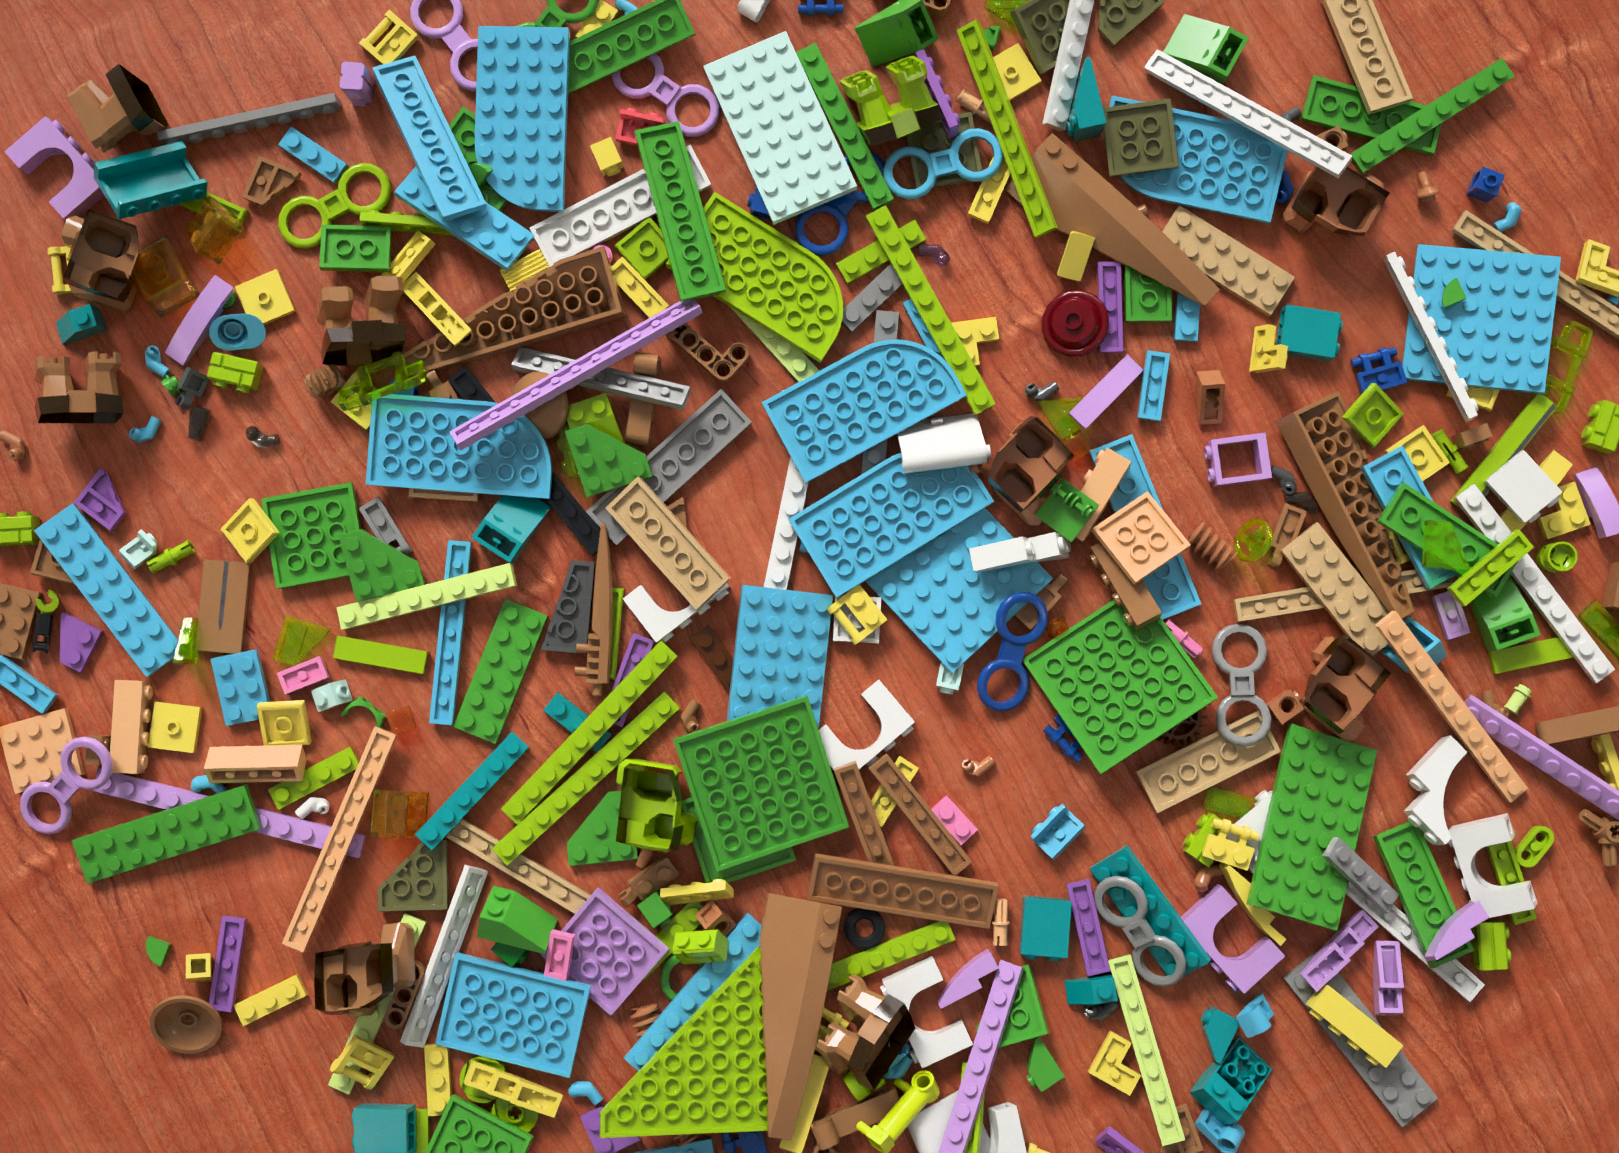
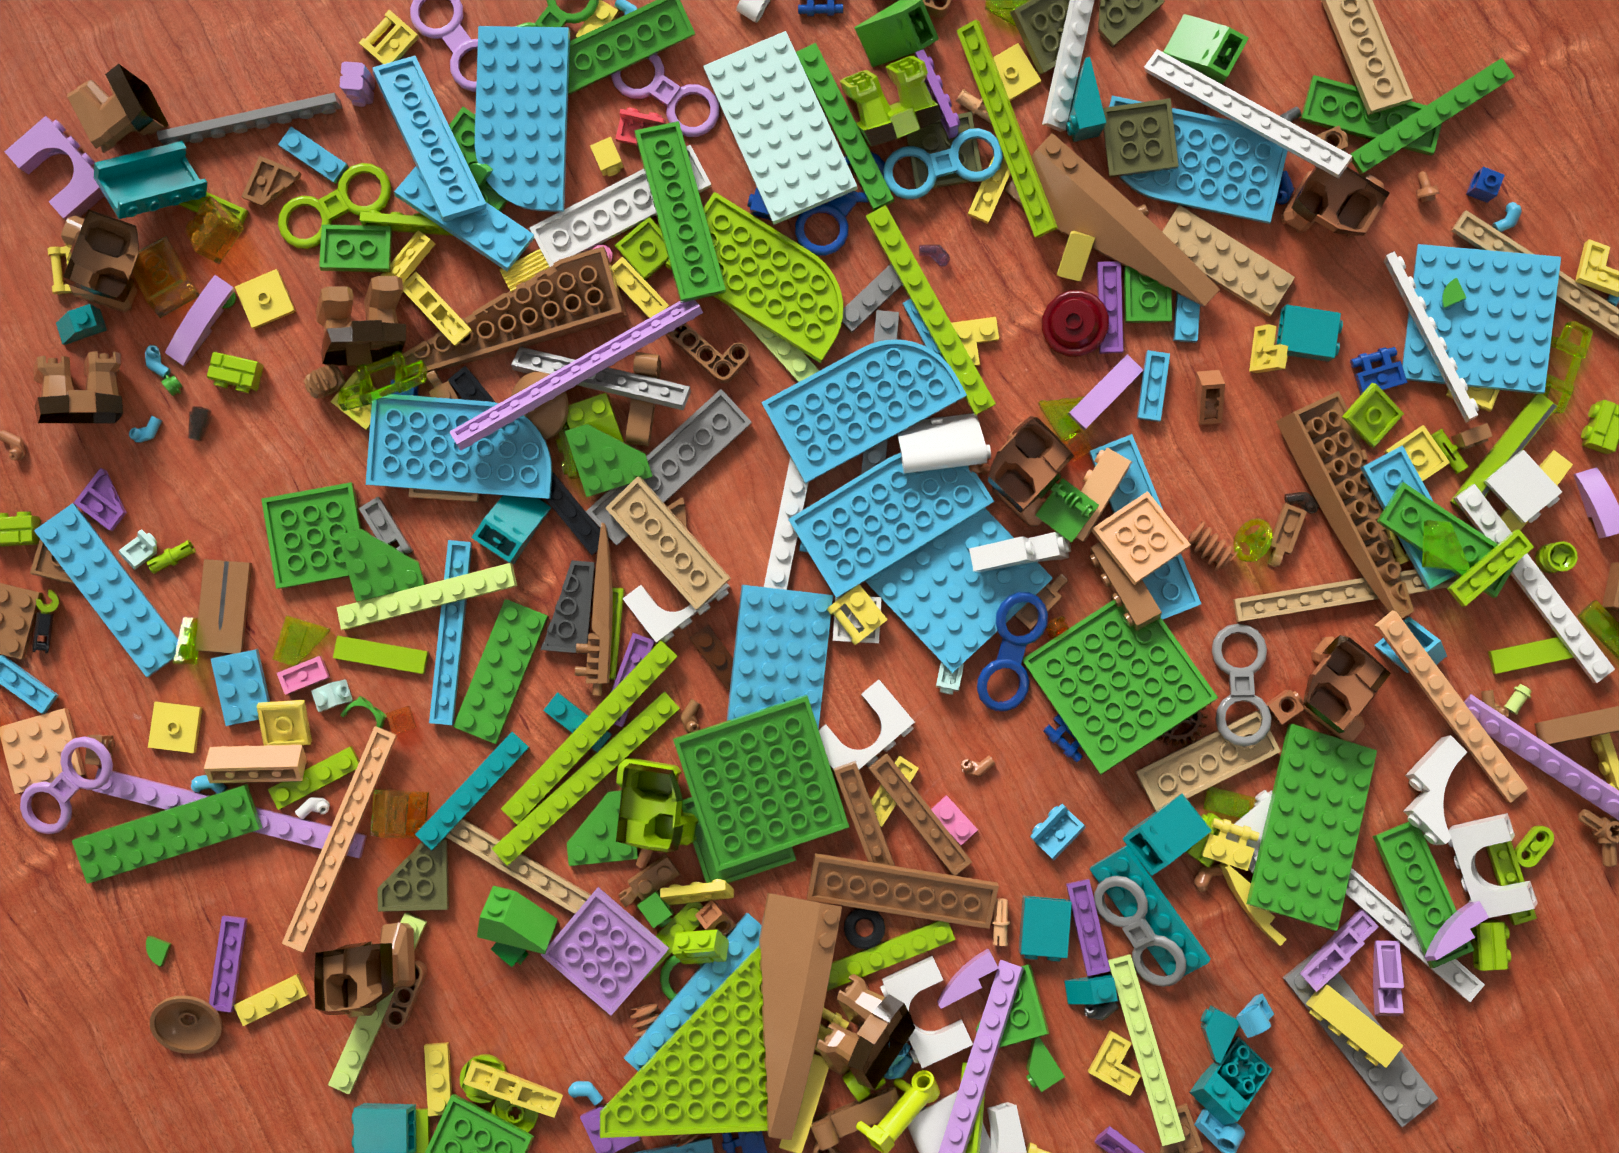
medium lavender wing [60,612,105,673] -> none
light nougat brick [110,680,153,774] -> none
dark grey plate [175,367,210,410] -> none
light yellow brick [186,953,212,982] -> none
medium azure piece [209,314,266,351] -> none
light yellow plate [221,498,280,563] -> none
clear smoke arm [246,426,280,448] -> none
light yellow plate [330,1035,394,1090] -> none
white plate [400,865,488,1048] -> none
medium azure plate [435,952,592,1078] -> none
bright pink plate [544,929,575,981] -> none
lime plate [836,220,926,285] -> none
bright green tile [983,26,1001,50] -> none
dark grey arm [1025,381,1060,402] -> none
bright pink axle [1165,619,1203,658] -> none
lavender arch [1181,884,1285,994] -> none
lavender window [1204,432,1272,487] -> none
dark grey arm [1271,465,1297,495] -> none
tan plate [1280,522,1390,656] -> none
light grey plate [1322,837,1399,913] -> none
lavender plate [1431,591,1471,640] -> none
bright green slope [1469,576,1541,651] -> none
light yellow plate [1537,481,1591,540] -> none
none -> teal slope [1123,793,1212,876]

